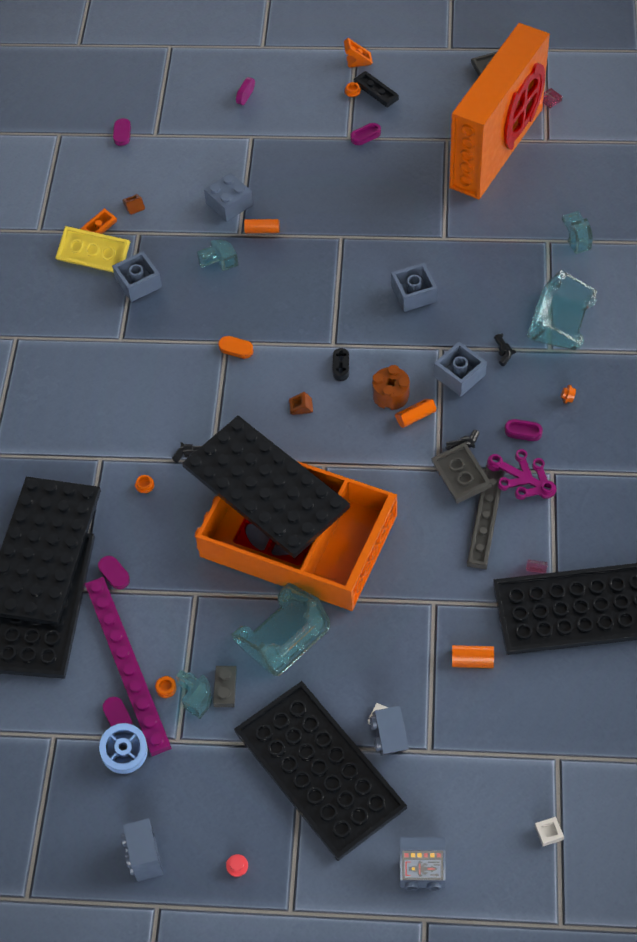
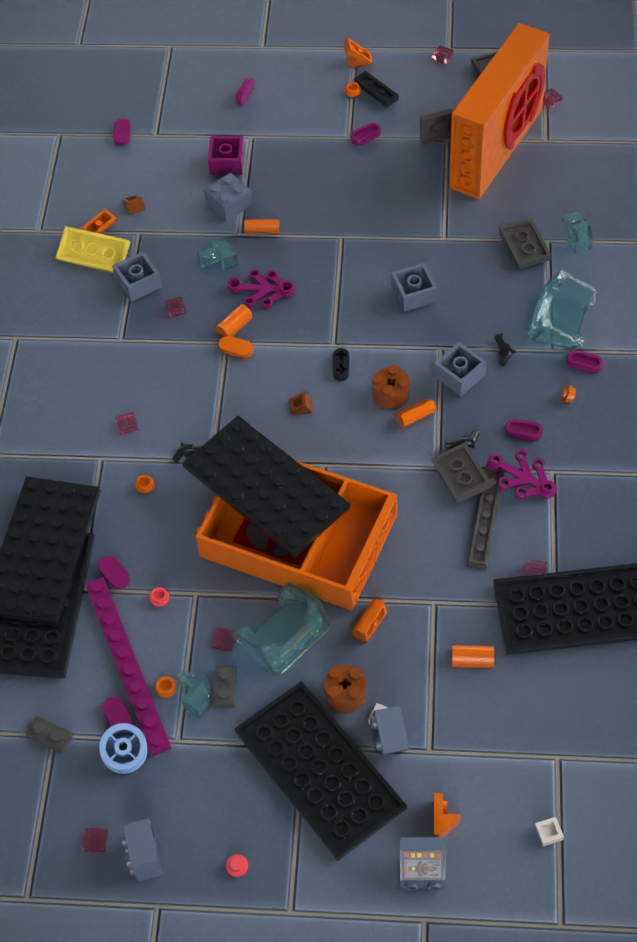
none -> dark grey plate [25,716,73,753]
none -> clear pink tile [83,828,108,853]
none -> clear pink tile [115,412,139,435]
none -> coral plate [149,587,170,607]
none -> clear pink tile [165,297,186,318]
none -> magenta brick [208,136,245,175]
none -> clear pink tile [211,627,237,652]
none -> orange brick [215,304,253,337]
none -> magenta plant [227,269,296,310]
none -> dark orange brick [324,665,367,714]
none -> orange brick [351,599,387,644]
none -> dark grey plate [420,108,453,144]
none -> clear pink tile [432,45,454,64]
none -> orange slope [434,793,461,837]
none -> dark grey plate [499,218,552,269]
none -> magenta tile [566,350,603,374]

